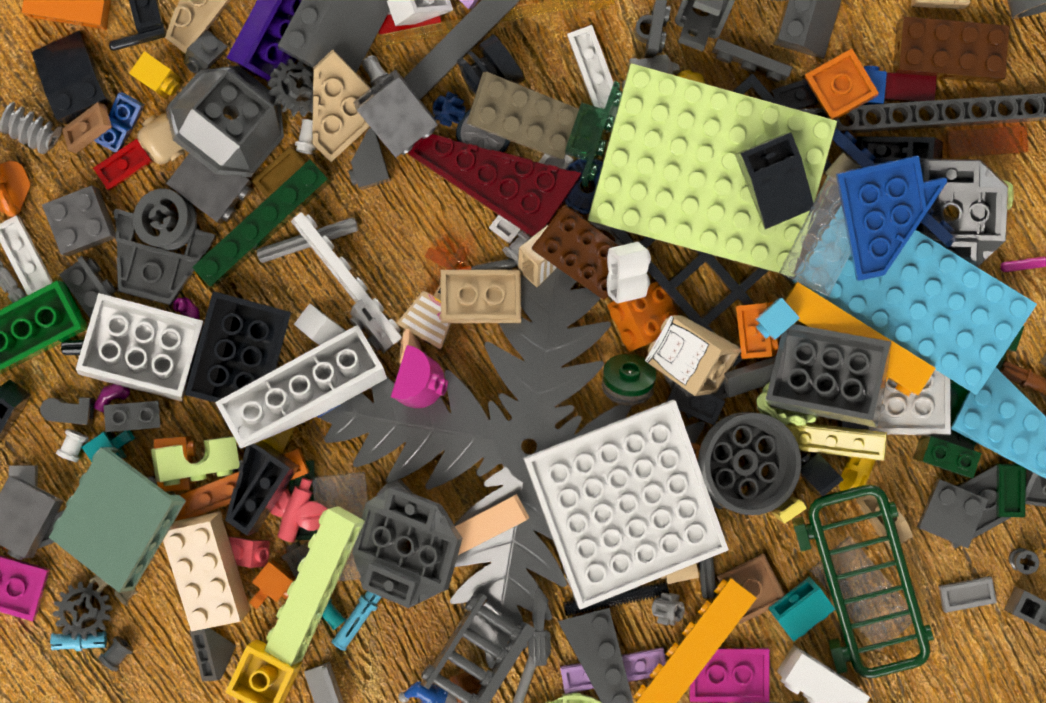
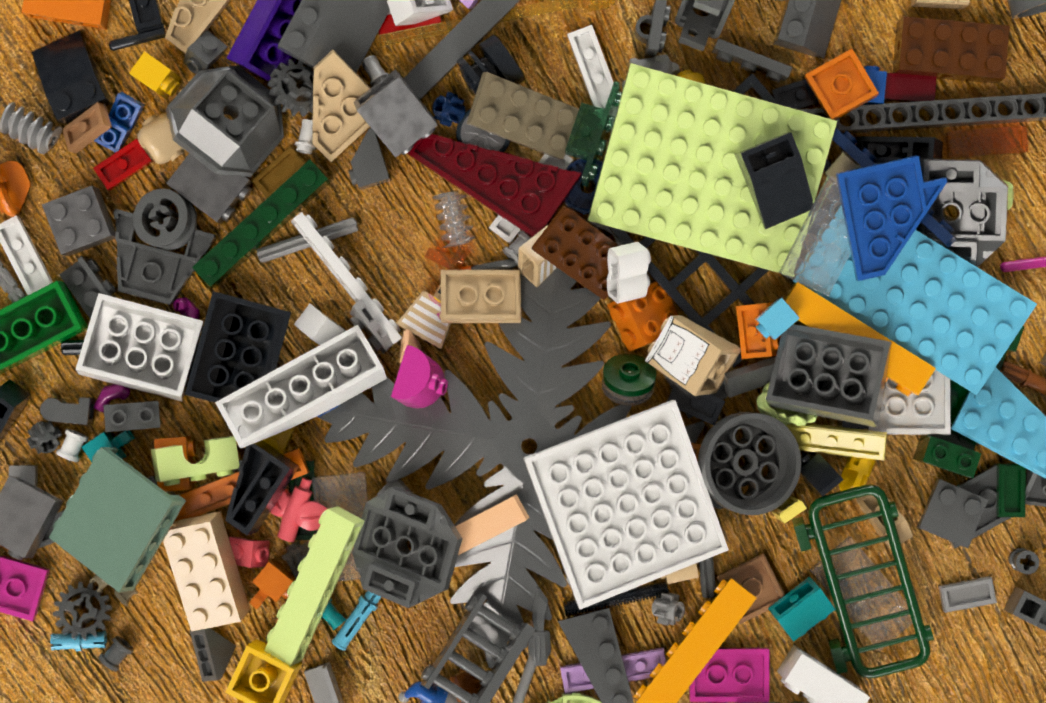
none -> dark grey gear [27,421,62,454]
none -> clear piece [433,191,475,249]

